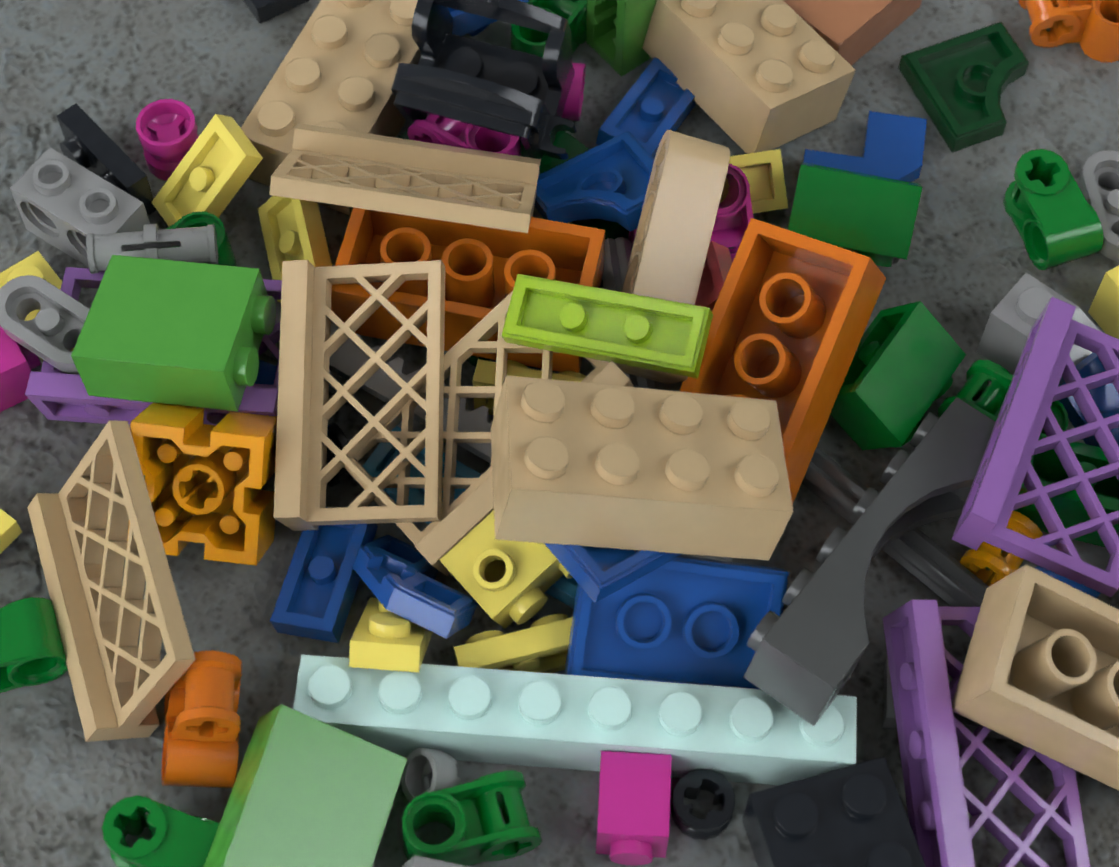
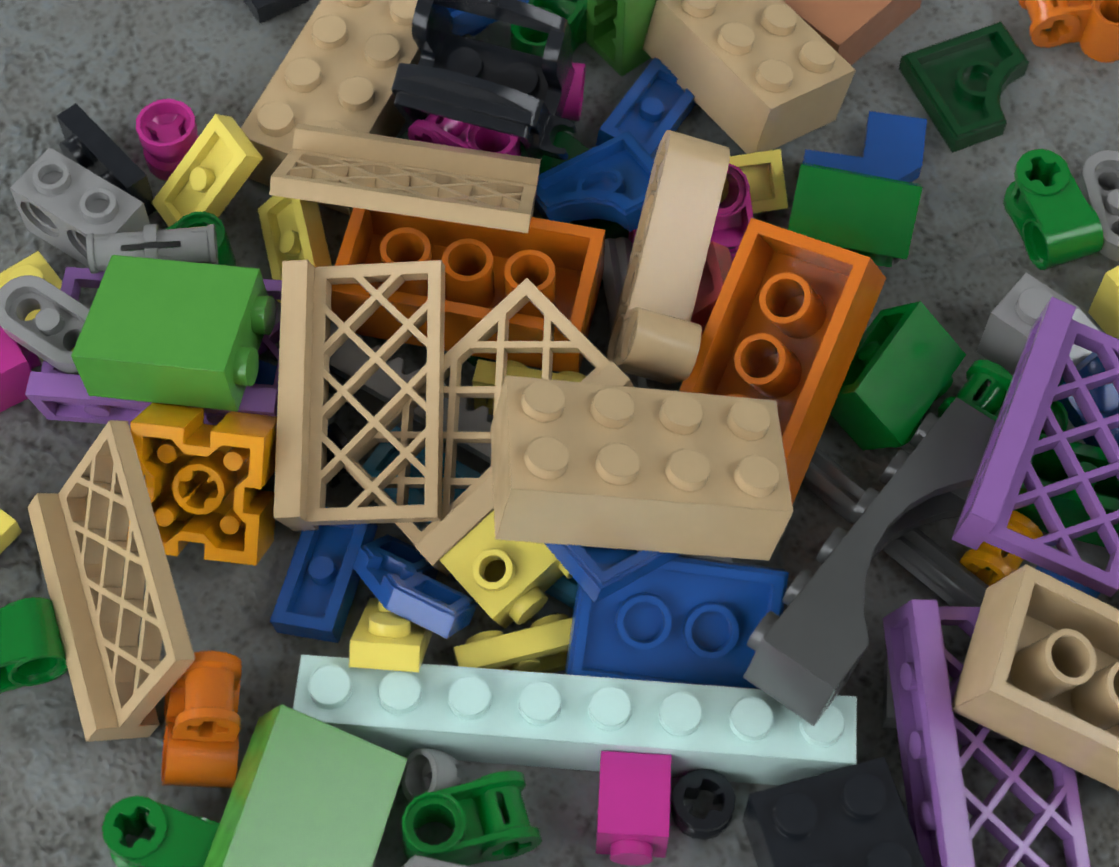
lime tile [501,274,713,379] -> none

